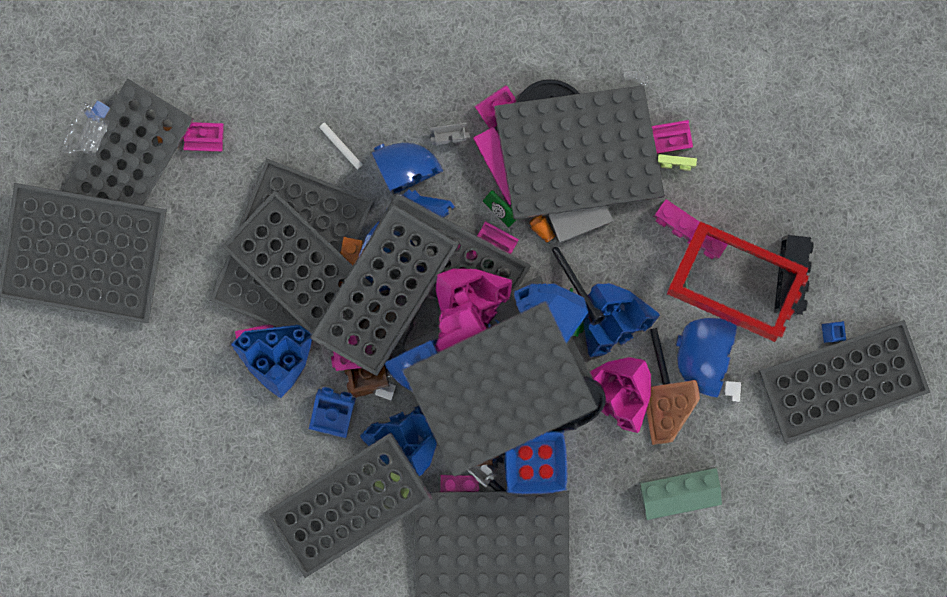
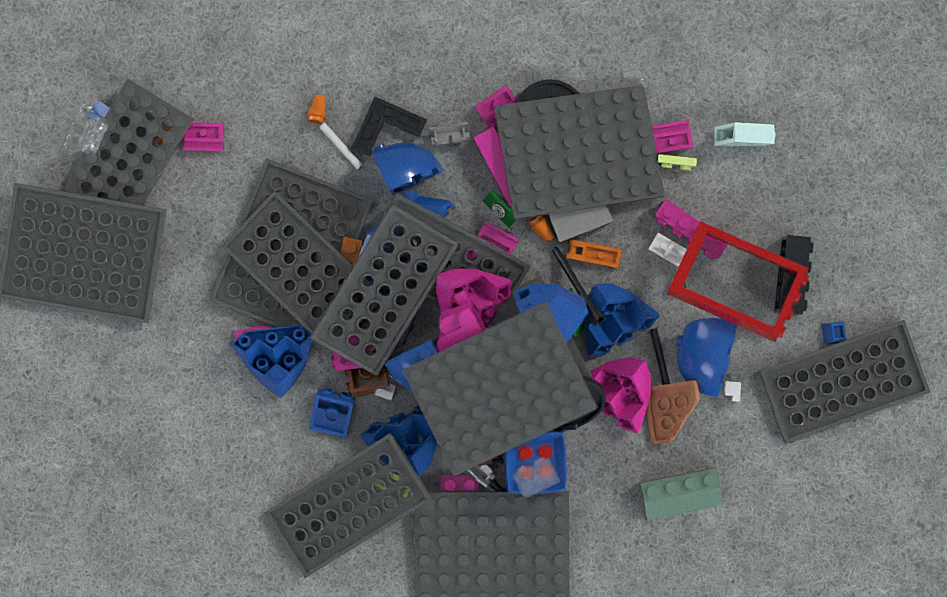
none -> orange cone [307,95,326,124]
none -> black plate [351,96,427,157]
none -> clear bracket [512,457,560,498]
none -> orange plate [565,239,622,268]
none -> white hips [648,233,687,267]
none -> light aqua slope [714,122,775,146]

